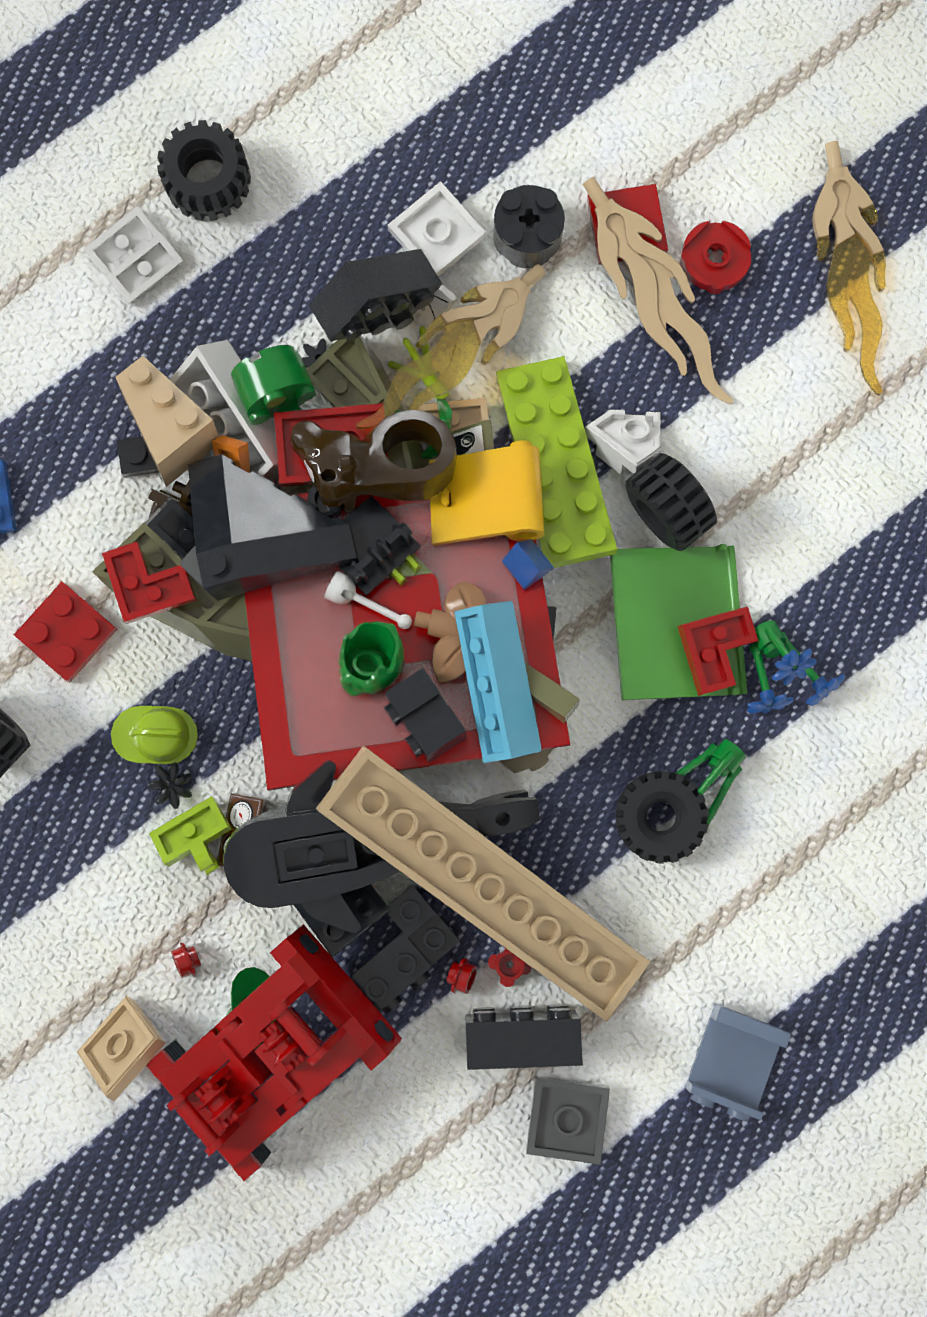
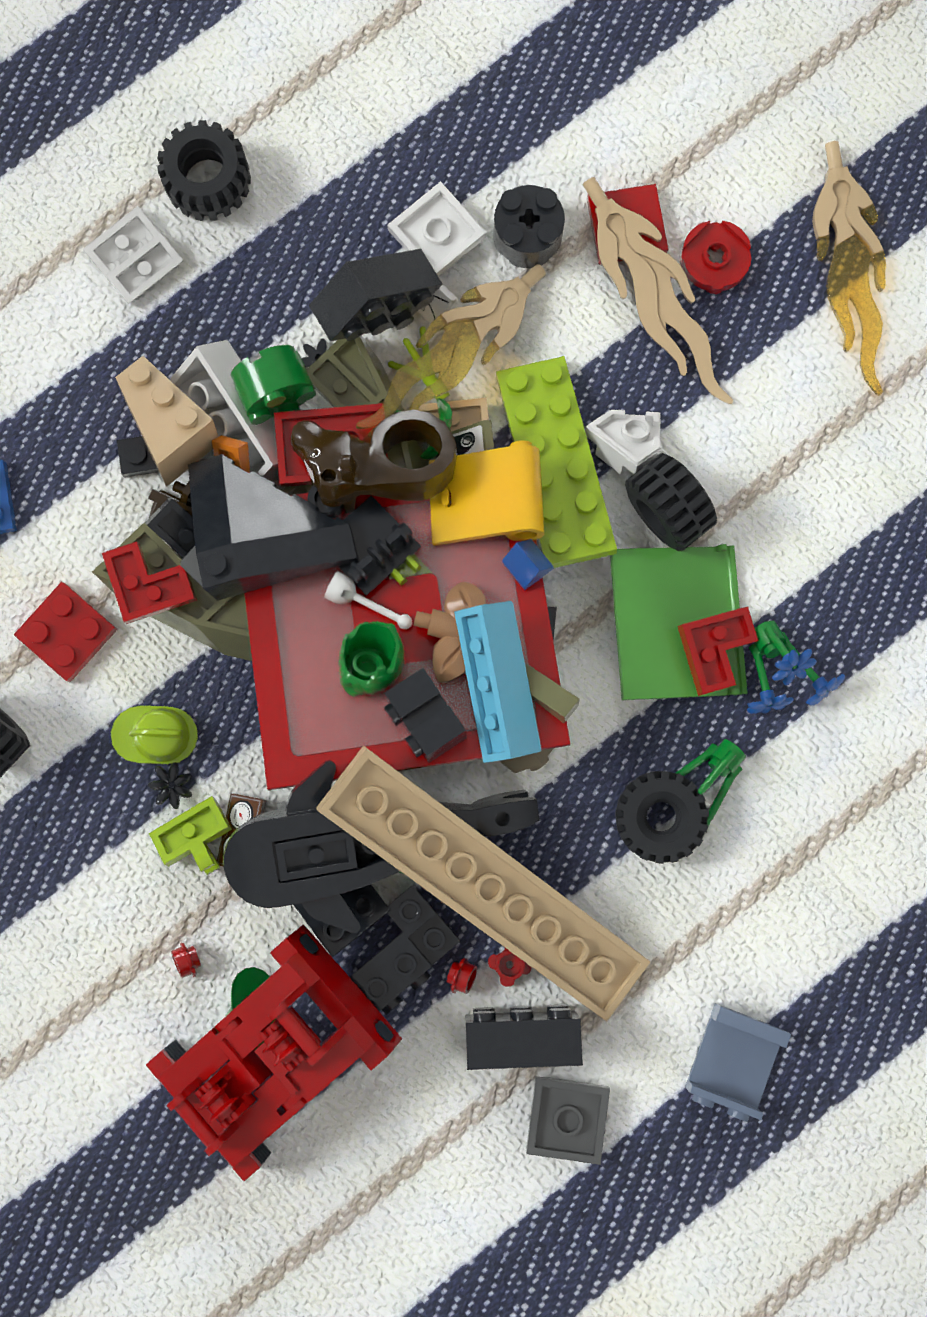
tan plate [77,995,166,1101] -> none

